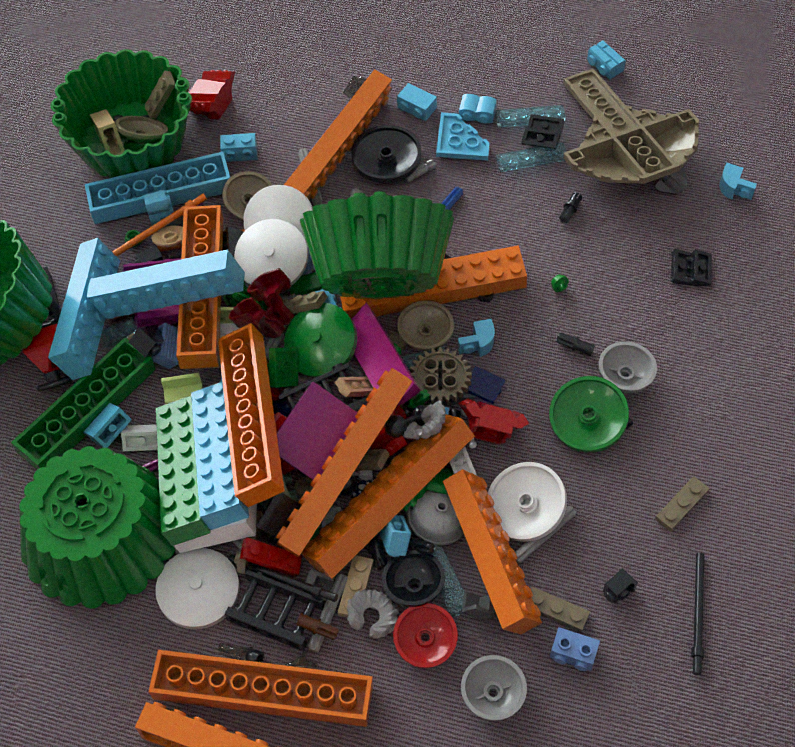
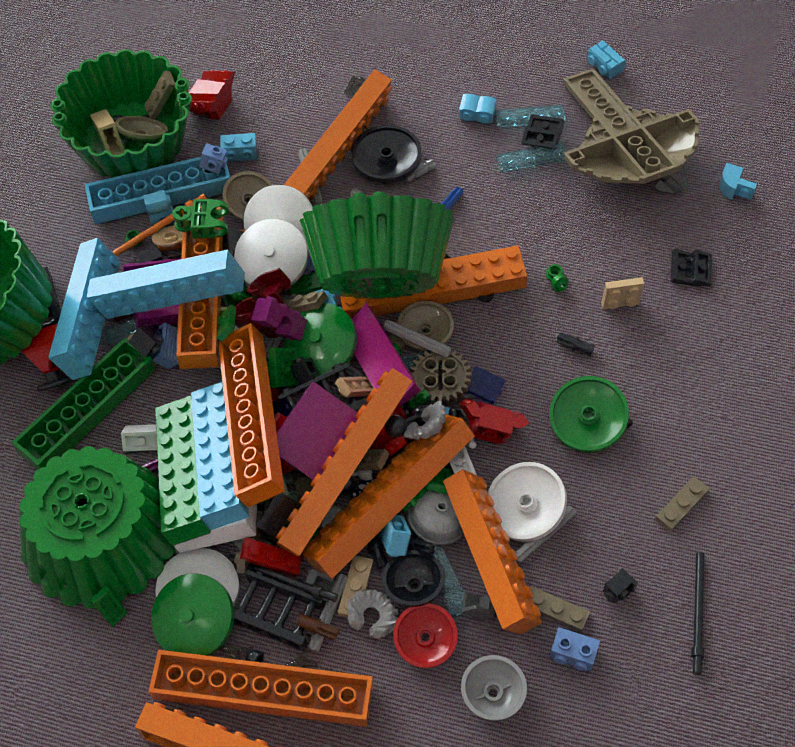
medium azure brick [84,403,132,448] -> none
yellowish green panel [161,373,203,404] -> none
medium azure brick [397,83,437,121] -> none
medium azure plate [436,112,490,161] -> none
medium azure brick [458,318,495,357] -> none
black axle [559,192,582,223] -> none
light grey hat [598,342,657,394] -> none
none -> green plate [89,585,128,627]
none -> green dish [151,573,234,656]
none -> green piece [172,199,229,238]
none -> medium blue brick [199,143,228,174]
none -> green plate [216,305,236,342]
none -> magenta arch [251,296,307,341]
none -> black brick [290,357,320,387]
none -> light grey axle [383,320,452,357]
none -> green plate [546,264,564,281]
none -> tan plate [601,277,644,309]

